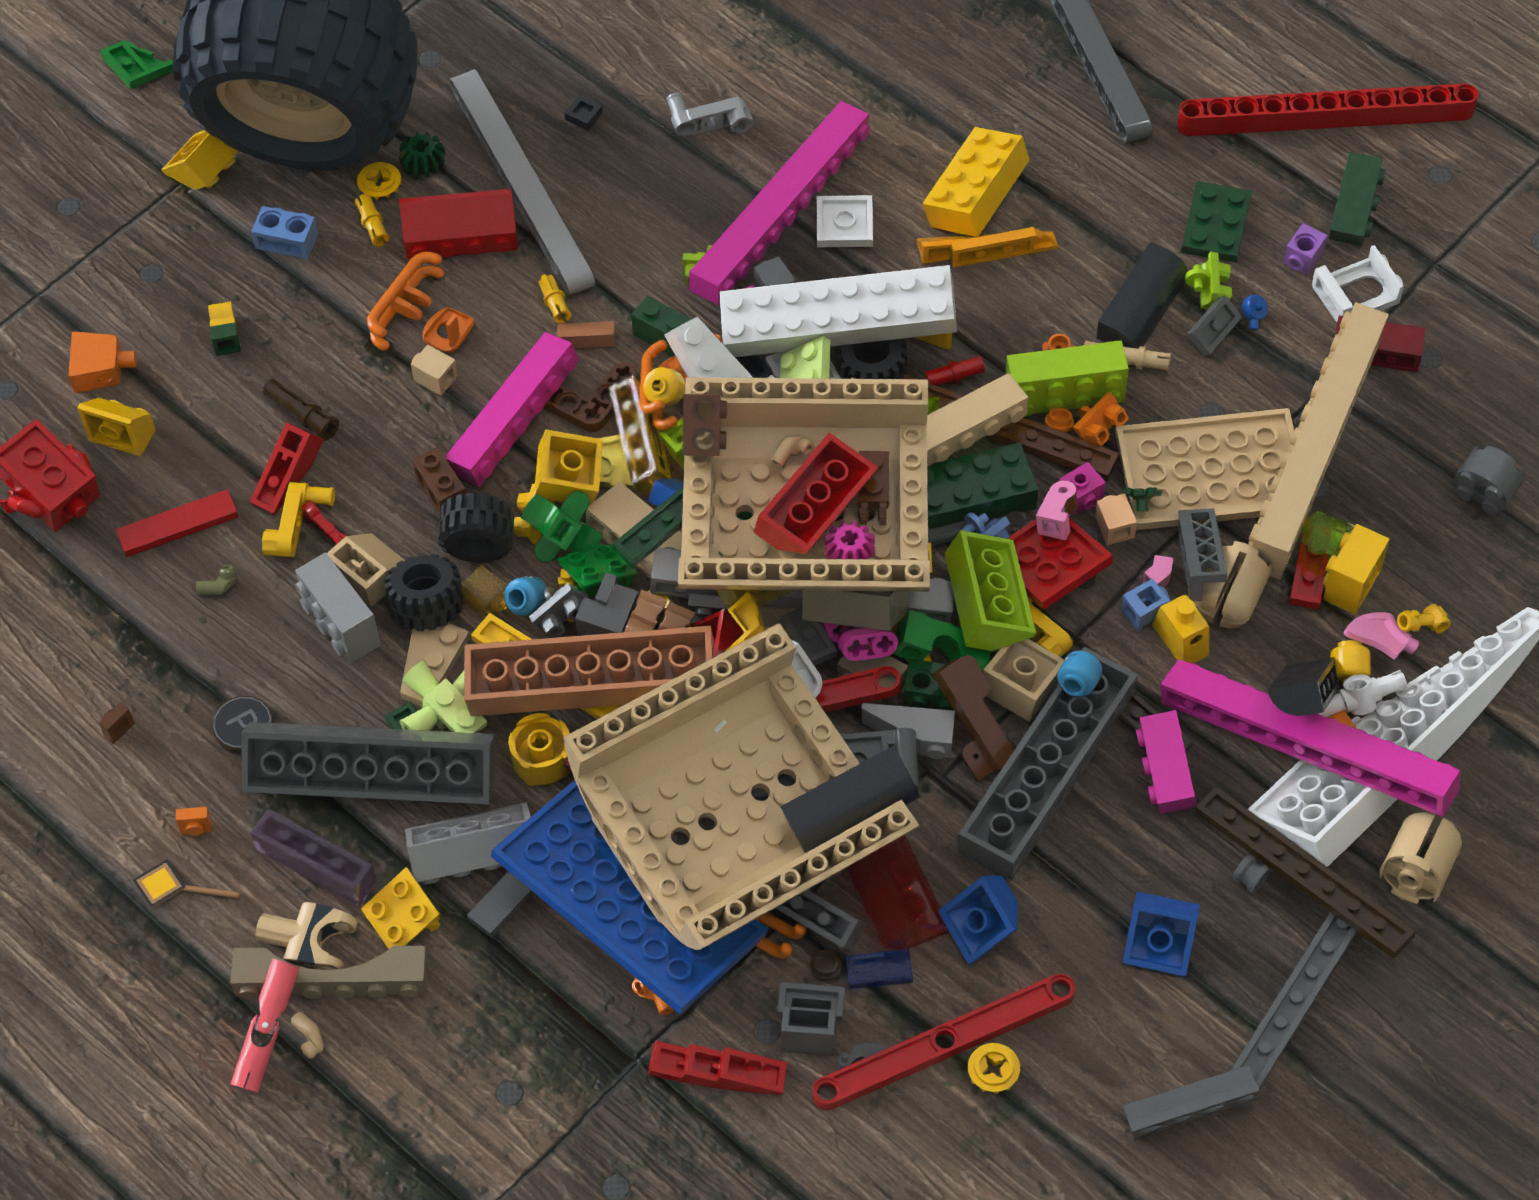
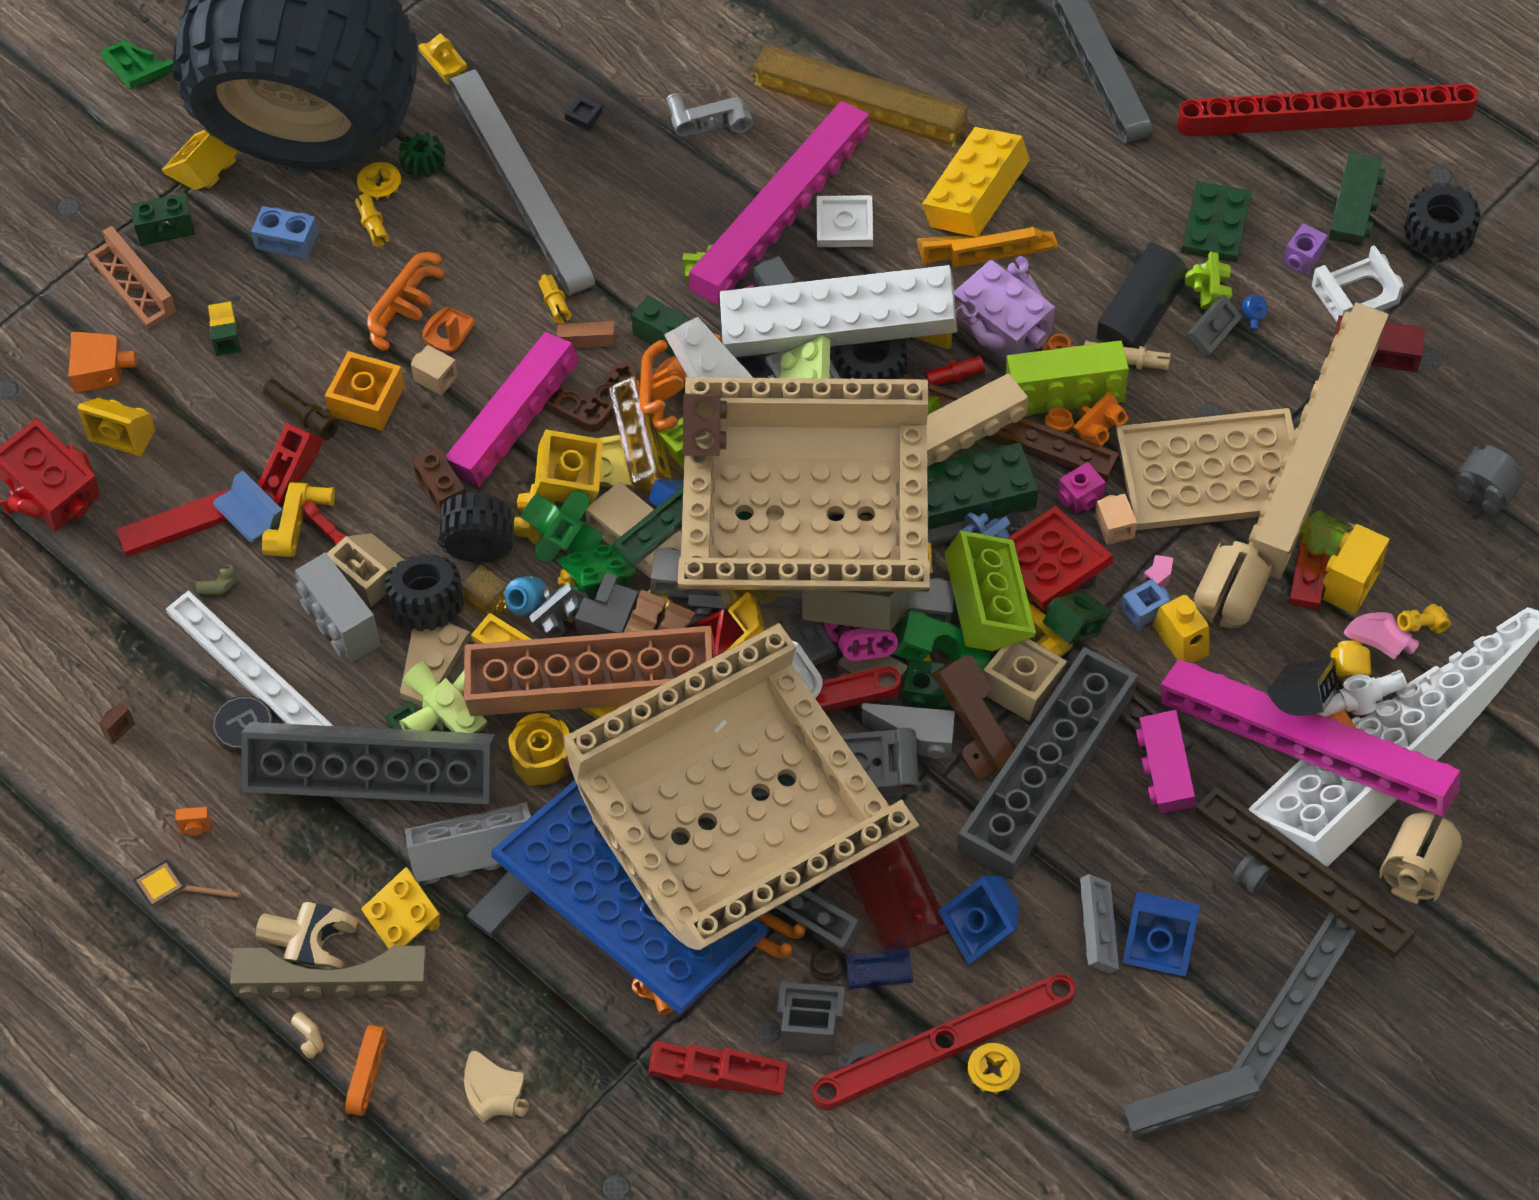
coral piece [230,959,300,1093] -> none
clear purple brick [250,809,377,906] -> none
red slope [399,189,518,260] -> none
yellow head [643,367,685,406] -> none
red slope [753,432,878,554] -> none
tan arm [770,435,814,468] -> none
black brick [781,746,920,853] -> none
dark pink gear [824,520,875,559] -> none
reddish brown hinge [858,451,889,525] -> none
bright pink leg [1036,481,1078,540] -> none
dark azure head [1057,650,1102,696] -> none
dark green plant [1123,487,1162,512] -> none
dark grey fence [1178,508,1227,601] -> none
none -> nougat fence [87,225,176,329]
none -> dark green brick [130,193,195,246]
none -> white tile [166,590,333,726]
none -> medium blue panel [213,471,282,542]
none -> light orange brick [325,351,405,431]
none -> orange beam [345,1025,387,1116]
none -> yellow hips [418,33,467,84]
none -> tan arm [464,1051,529,1123]
none -> clear yellow brick [753,44,968,147]
none -> lavender torso [954,256,1055,361]
none -> dark green brick [1043,591,1112,644]
none -> light grey plate [1080,874,1119,974]
none -> black tyre [1404,183,1481,260]

